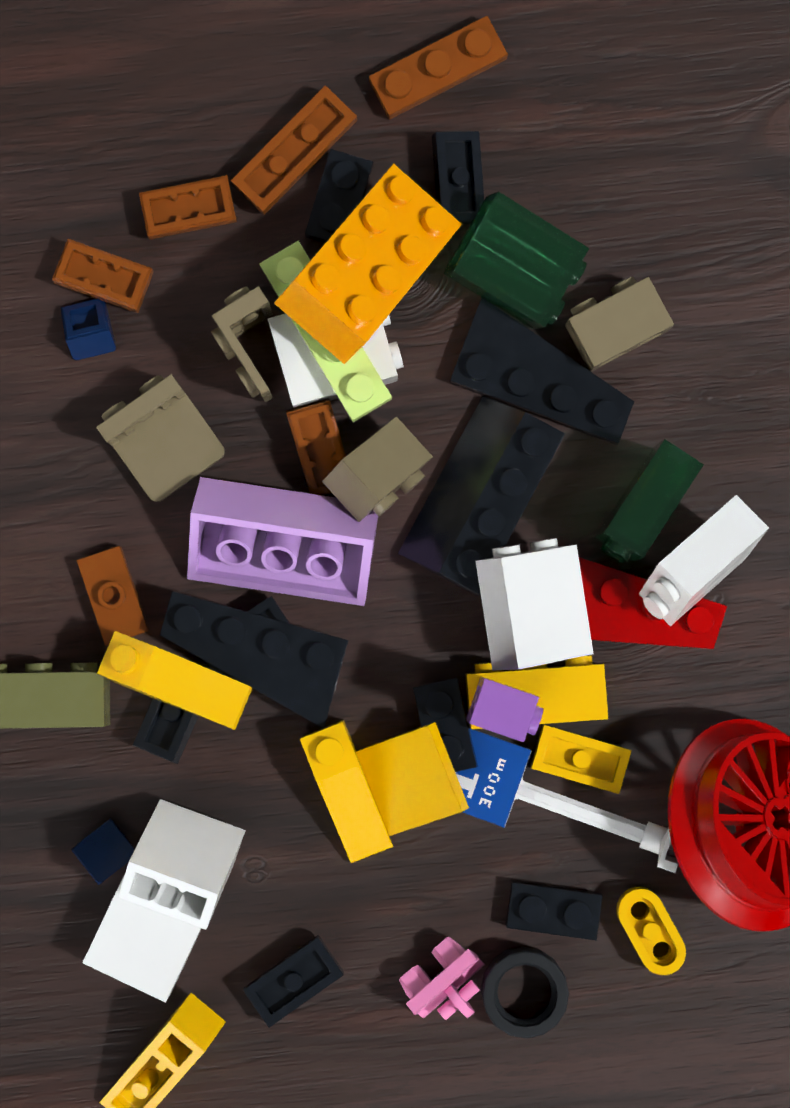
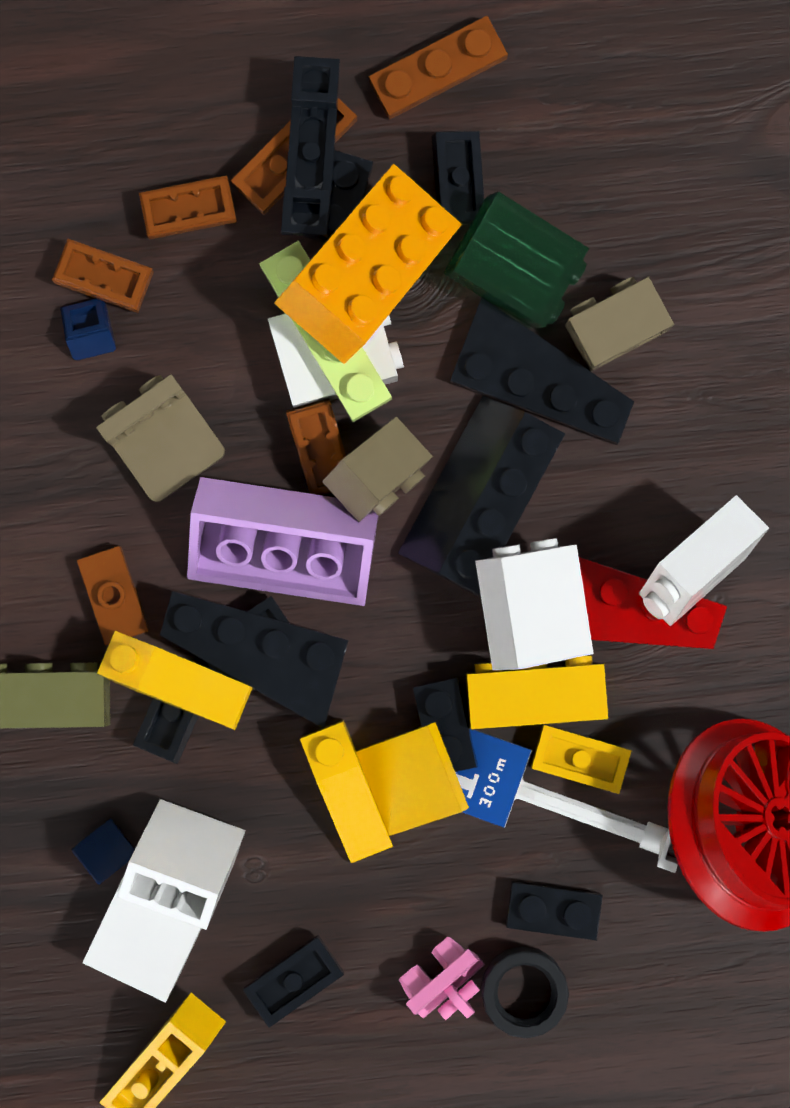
dark tan bracket [211,286,273,402] -> none
medium lavender brick [466,676,544,742] -> none
clear green brick [595,439,704,563] -> none
yellow plate [616,887,686,975] -> none
none -> black slope [281,56,340,237]

